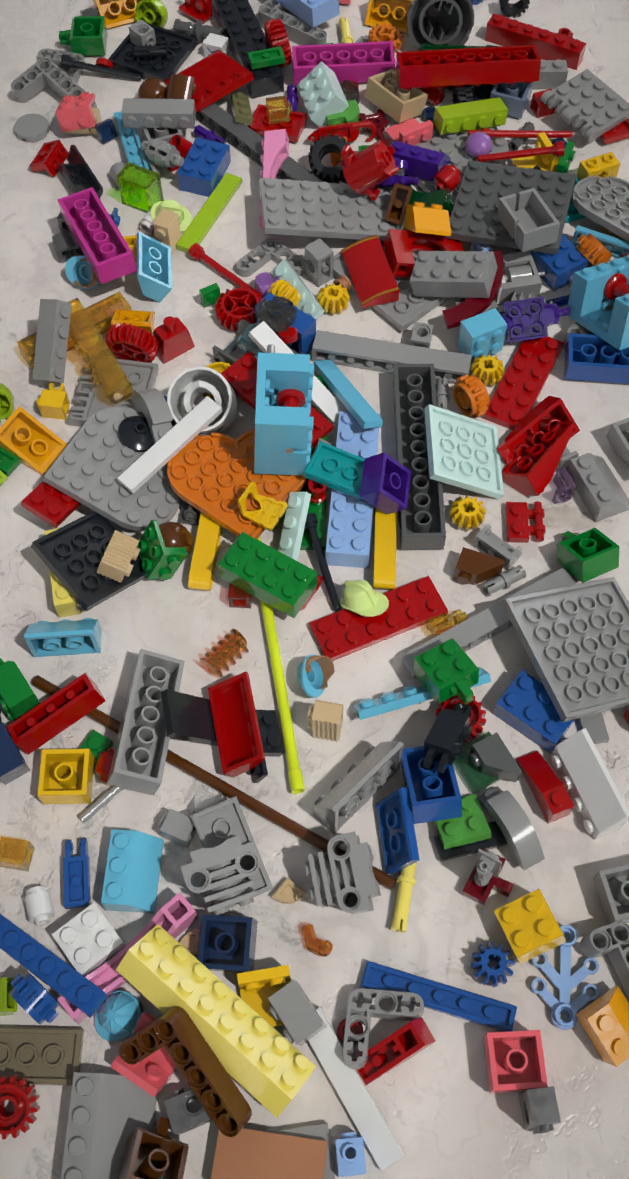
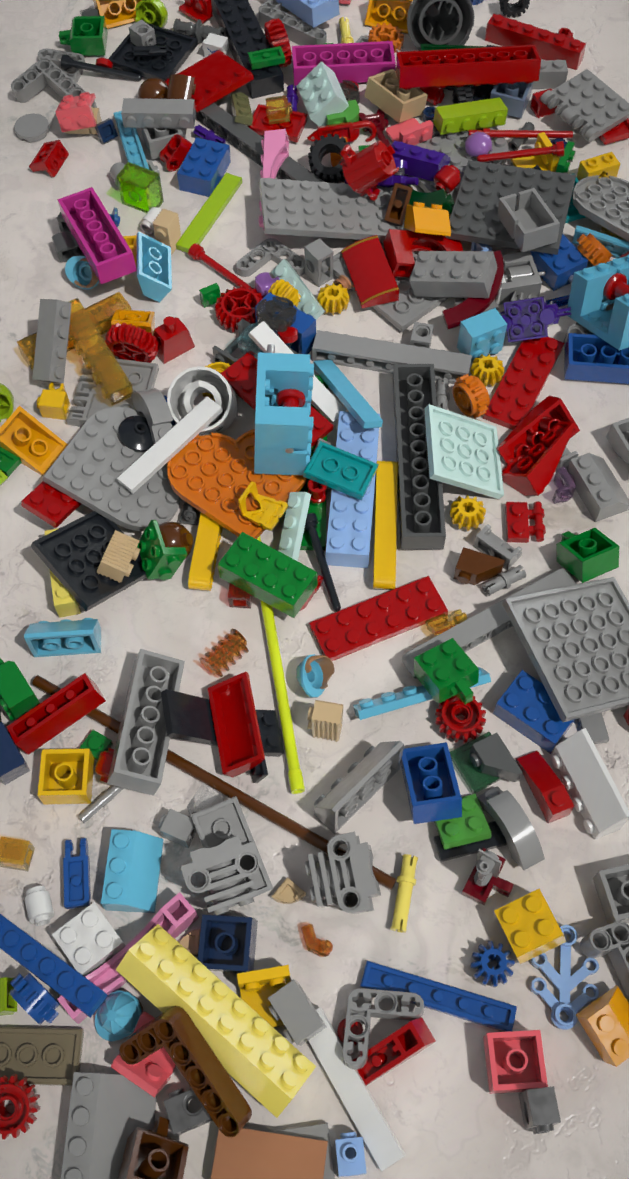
black bracket [58,145,103,199] -> none
light grey piece [141,138,184,169] -> none
yellowish green piece [150,199,193,232] -> none
yellowish green piece [340,579,389,617] -> none
dark purple brick [359,452,411,514] -> none
blue tile [375,787,420,874] -> none
black hinge [423,702,472,773] -> none

